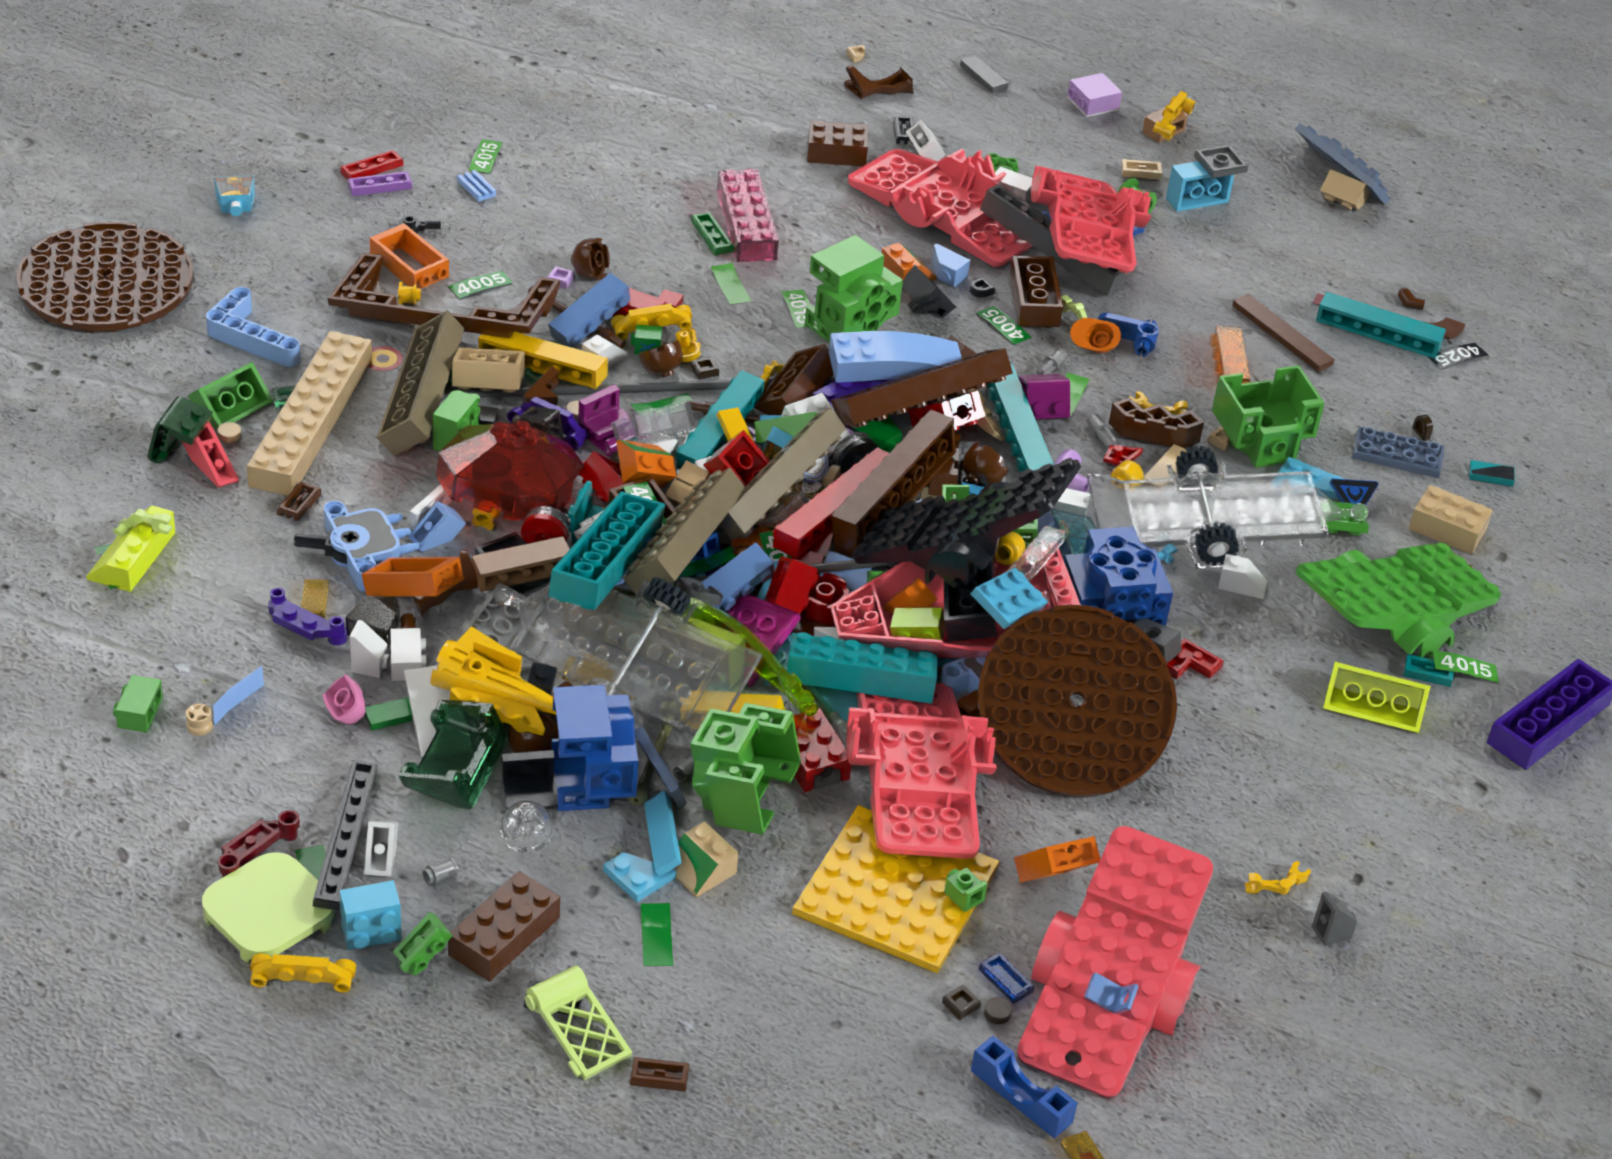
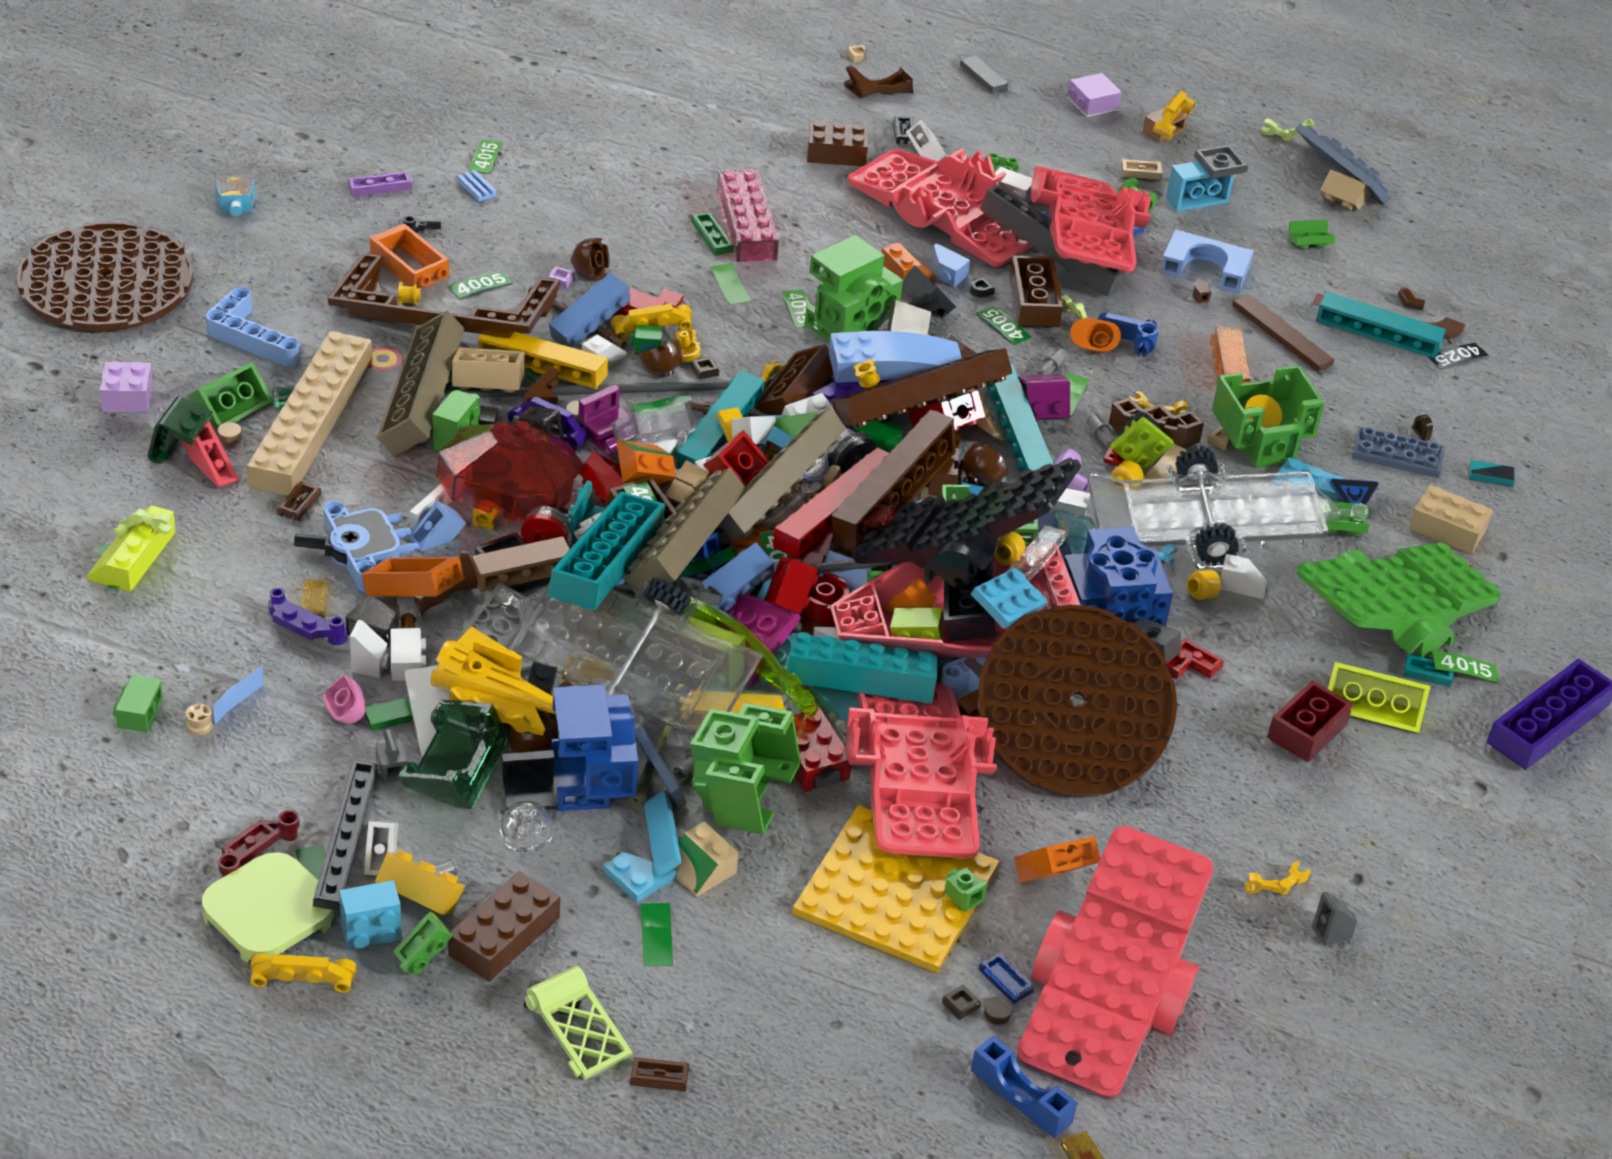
red tile [340,150,403,180] -> none
medium blue bracket [1084,973,1139,1014] -> none
none -> lavender brick [100,361,153,412]
none -> yellow brick [375,850,465,915]
none -> dark grey brick [376,729,408,783]
none -> white slope [731,416,776,445]
none -> yellow brick [853,359,880,388]
none -> clear red tile [865,505,897,528]
none -> tile [887,300,931,335]
none -> lime plate [1110,411,1174,471]
none -> light blue arch [1160,230,1254,293]
none -> yellow head [1186,569,1221,600]
none -> reddish brown piece [1192,279,1212,303]
none -> yellow sticker [1245,395,1282,428]
none -> yellowish green piece [1260,118,1315,141]
none -> dark red brick [1267,680,1353,762]
none -> bright green bracket [1288,220,1335,248]

